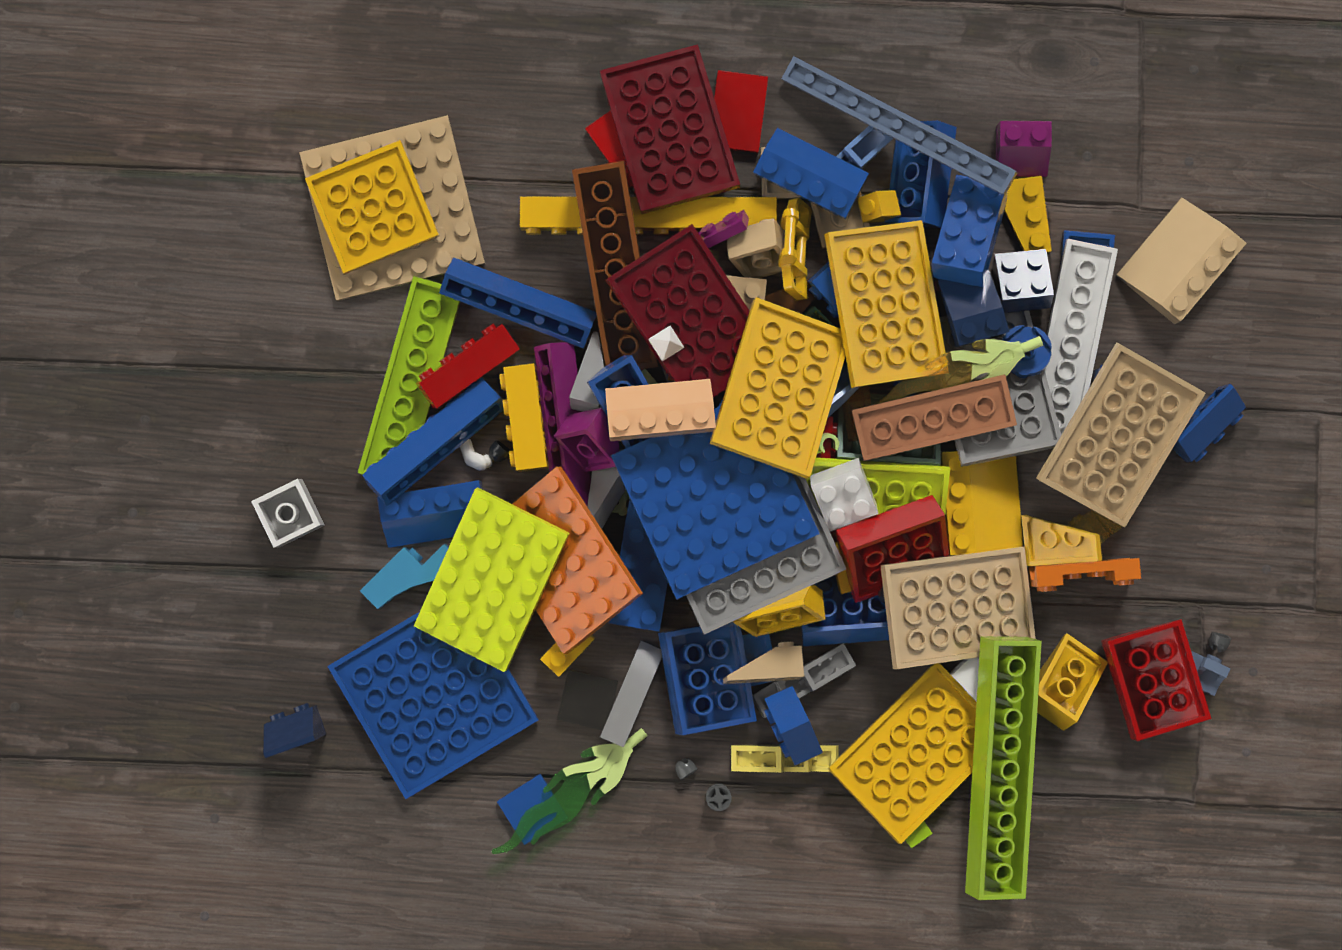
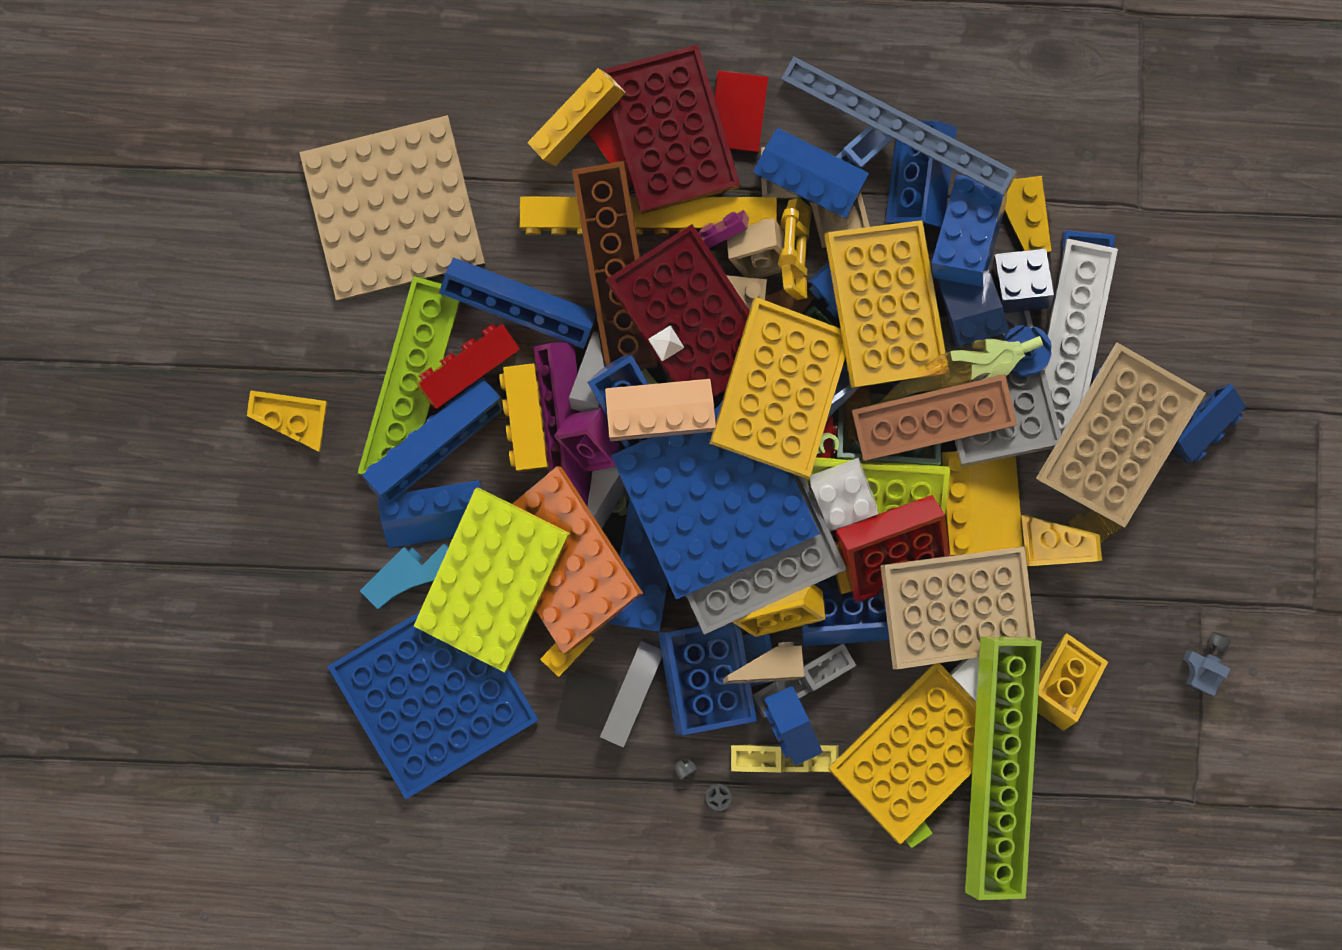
white brick [251,479,325,548] -> none
dark blue slope [263,703,326,758] -> none
yellow plate [305,140,439,275] -> none
white arm [460,439,492,471] -> none
black hinge [489,440,510,462] -> none
clear neon green piece [492,728,648,854] -> none
blue tile [497,773,568,845] -> none
yellow brick [857,190,901,223] -> none
magenta slope [996,121,1052,177] -> none
orange piece [1028,558,1141,592] -> none
red slope [1101,619,1211,741] -> none
tan slope [1116,198,1247,324] -> none
none -> yellow wing [247,391,328,452]
none -> yellow brick [527,68,626,166]

